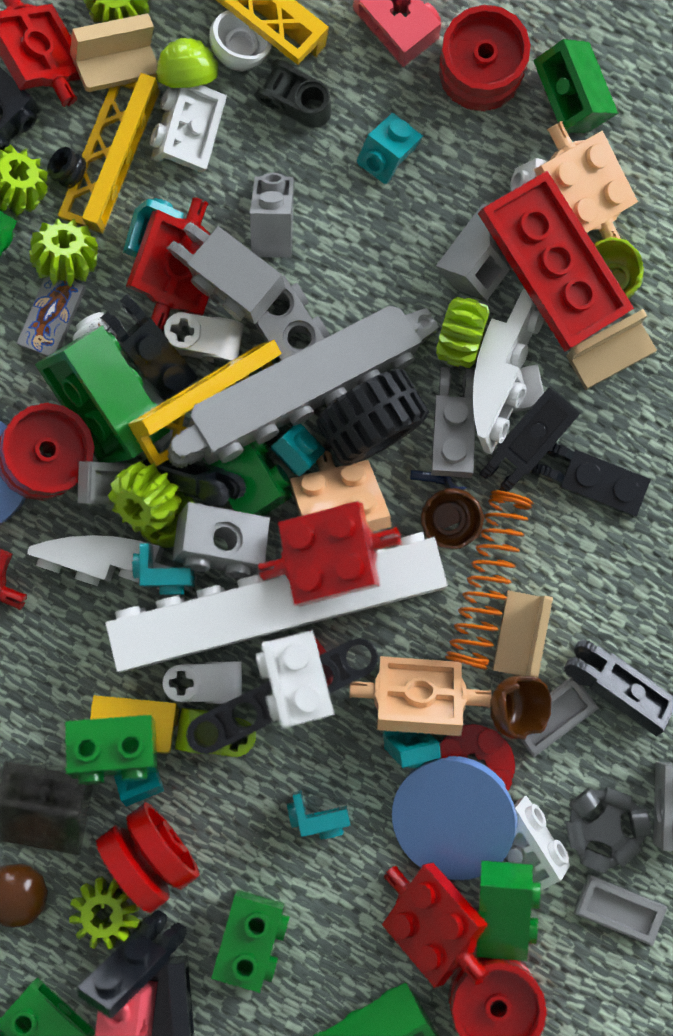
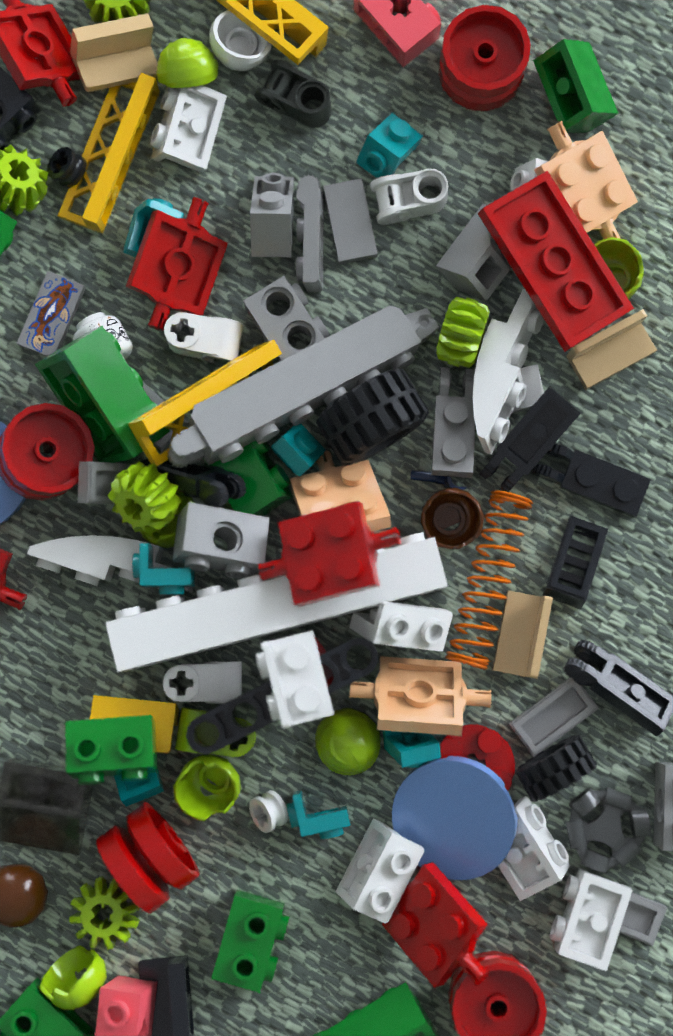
lime gear [29,217,98,287] -> none
black hinge [77,910,187,1019] -> none
black hinge [100,295,198,401] -> none
light grey hinge [167,222,285,325] -> none
green brick [476,861,541,961] -> none
reddish brown hair [490,676,552,740] -> none
none -> lime hair [40,945,107,1010]
none -> lime hair [173,754,241,821]
none -> white bush [249,790,288,833]
none -> light grey hinge [296,174,324,293]
none -> lime piece [315,708,381,775]
none -> light grey tile [323,178,378,265]
none -> white bracket [335,818,424,923]
none -> white bracket [349,601,453,652]
none -> white piece [370,169,448,225]
none -> black tyre [515,734,597,802]
none -> black slope [542,516,608,609]
none -> white bracket [550,868,633,971]

